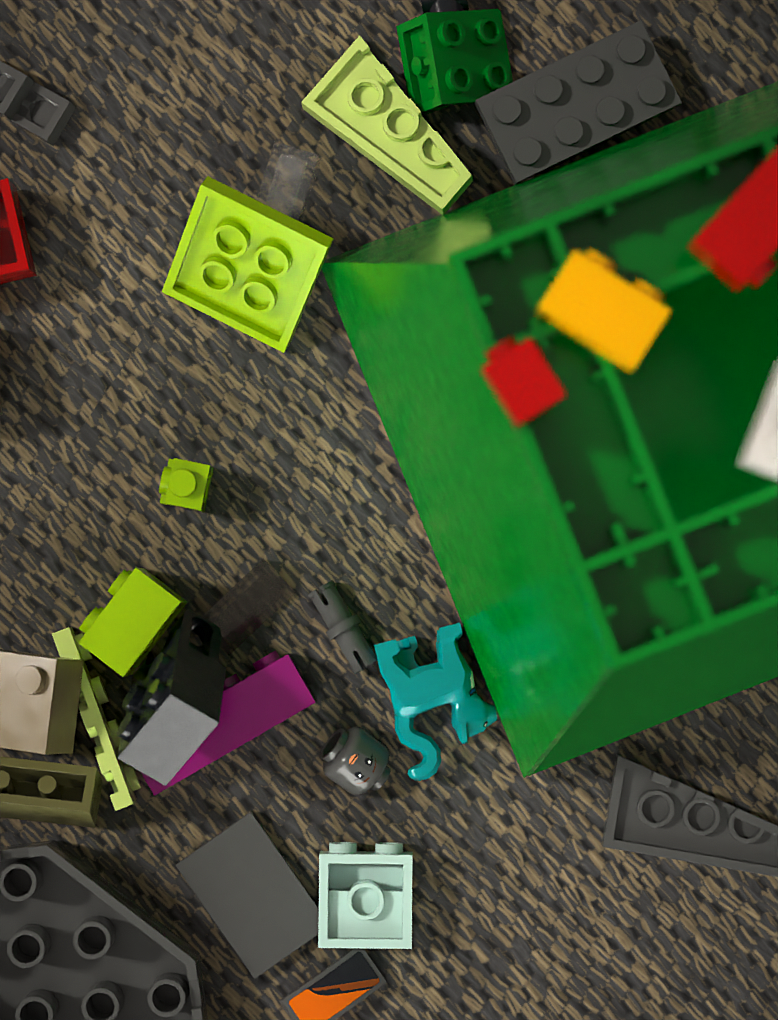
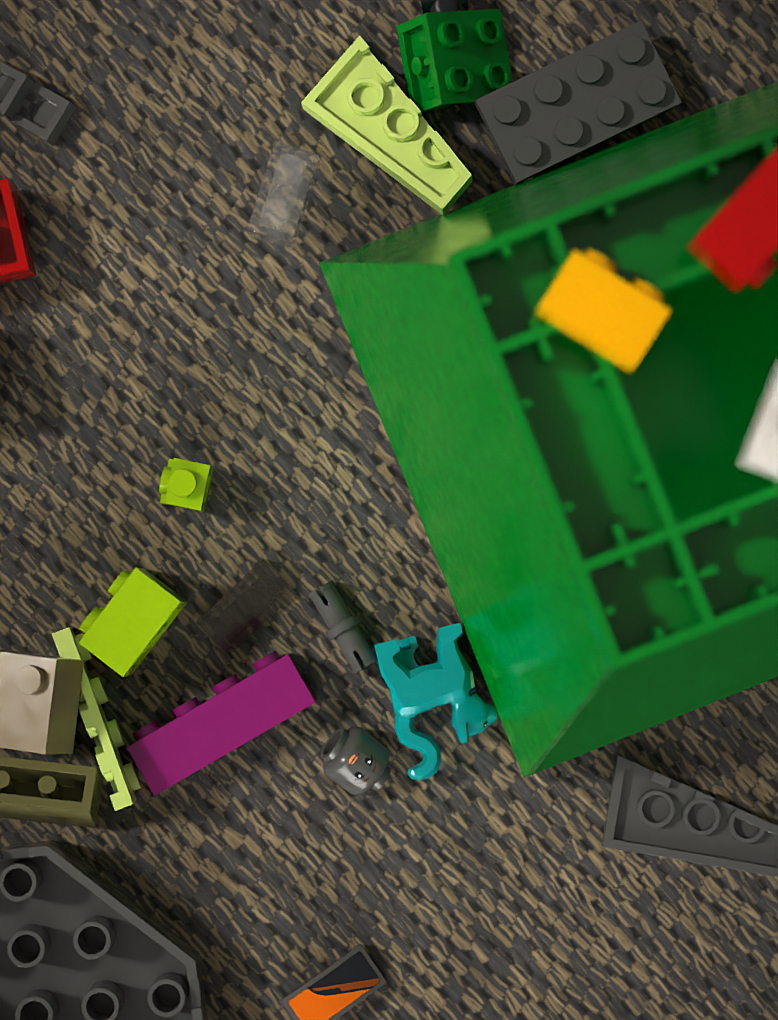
black brick [117,609,226,786] -> none
lime plate [162,176,334,353] -> none
dark grey tile [175,811,319,979] -> none
light aqua plate [318,842,413,949] -> none
red brick [480,336,567,429] -> none

